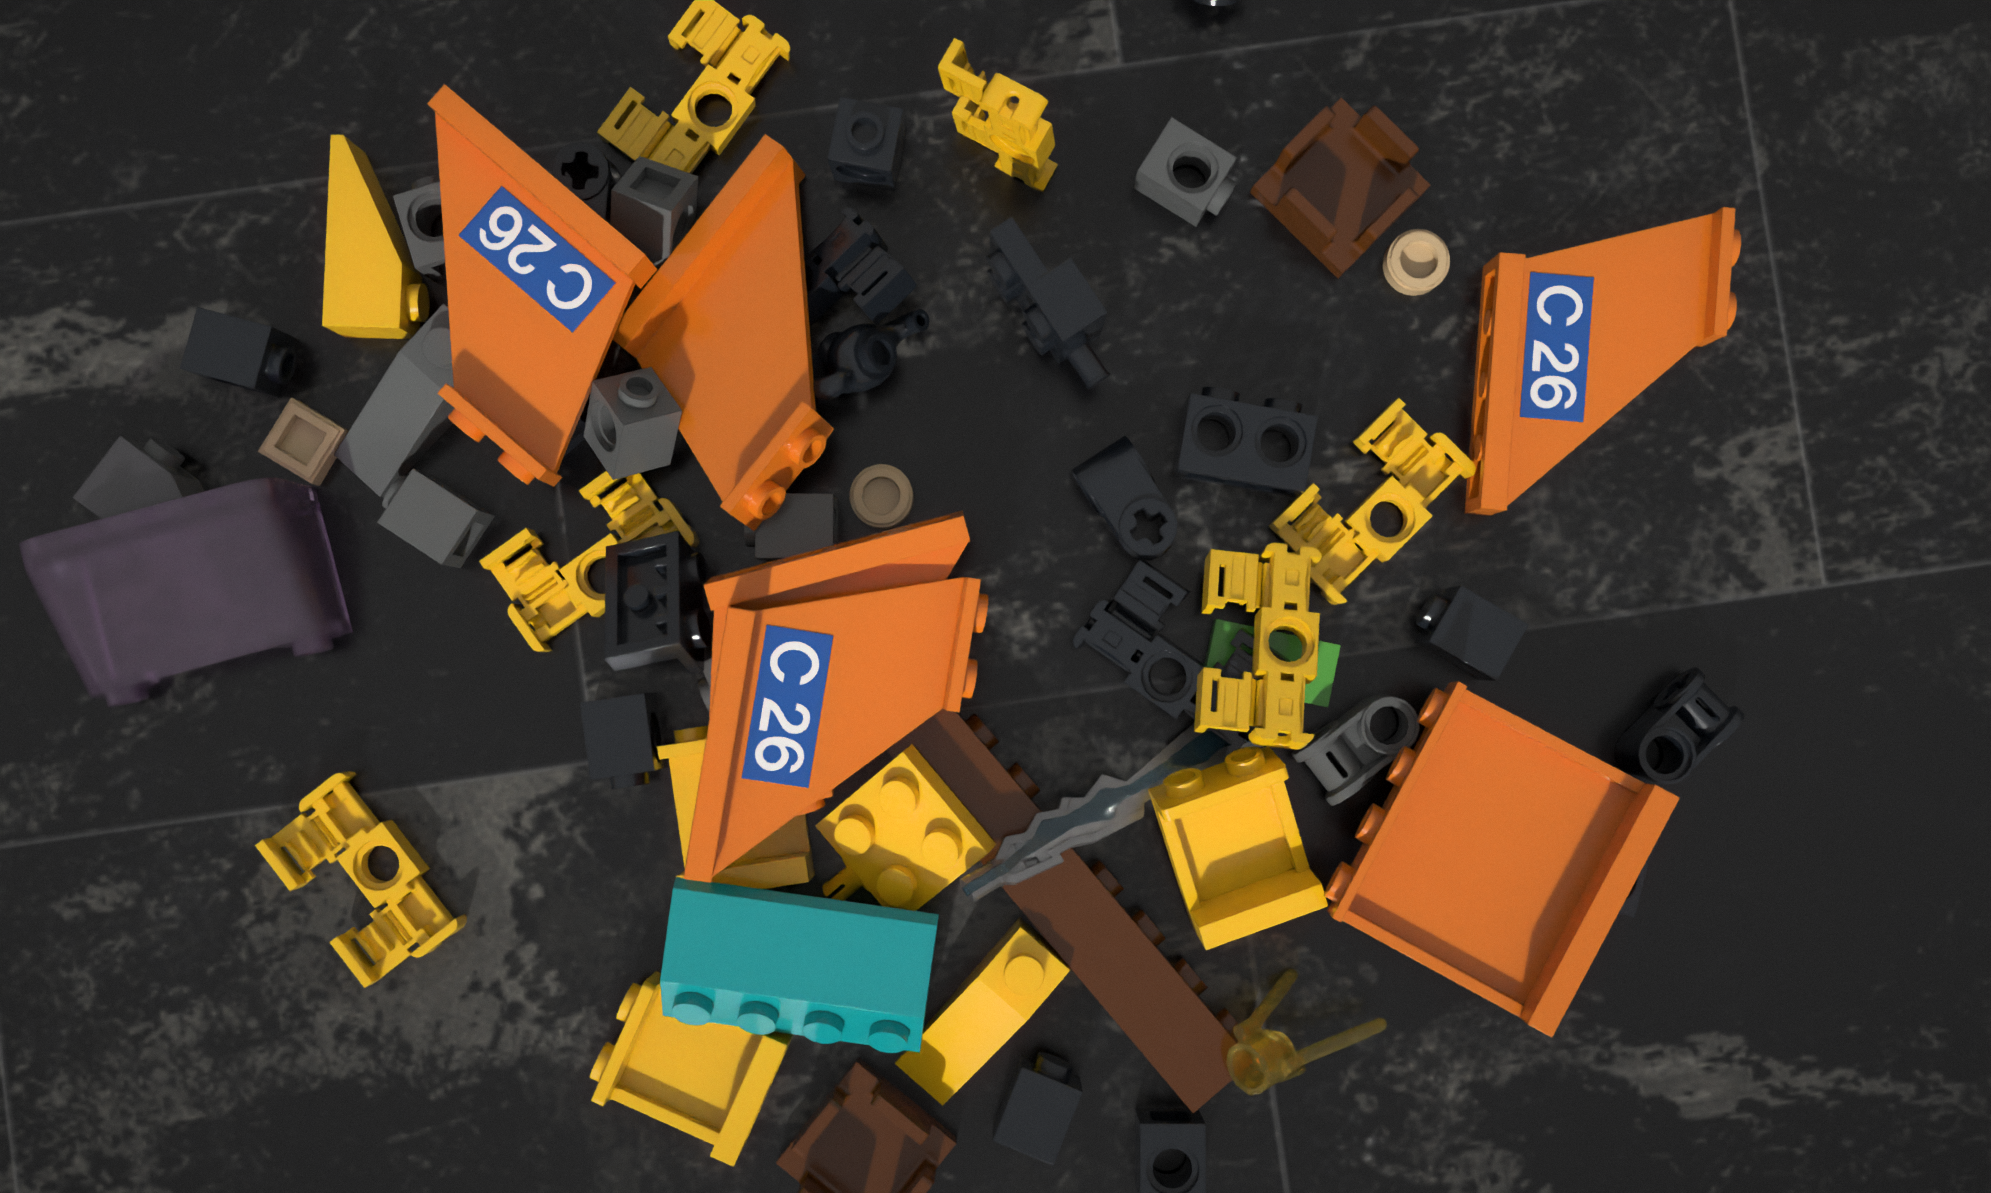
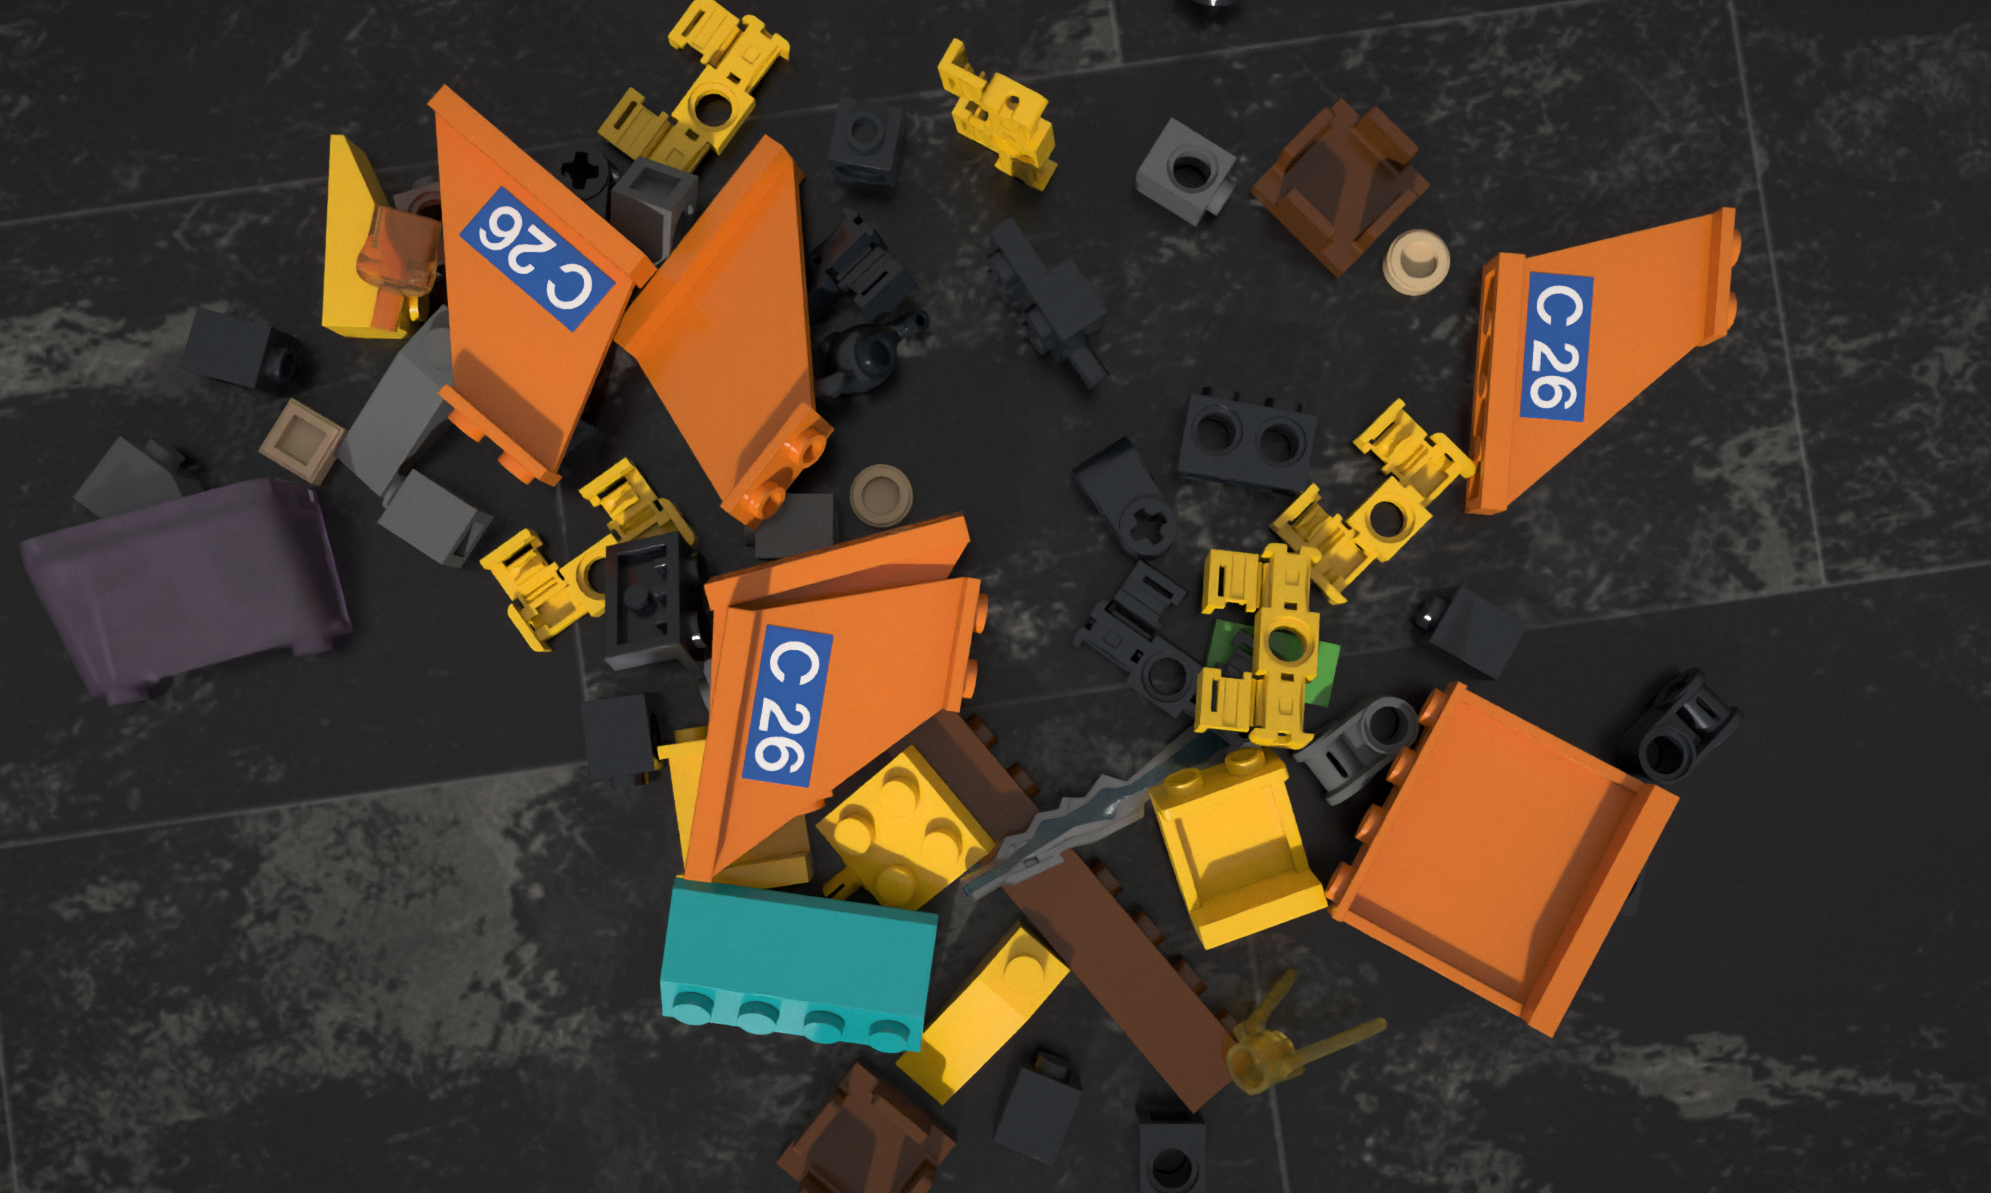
yellow piece [255,771,467,988] -> none
dark grey brick [583,367,682,480] -> none
yellow panel [590,971,794,1167] -> none
none -> clear orange piece [356,203,443,332]

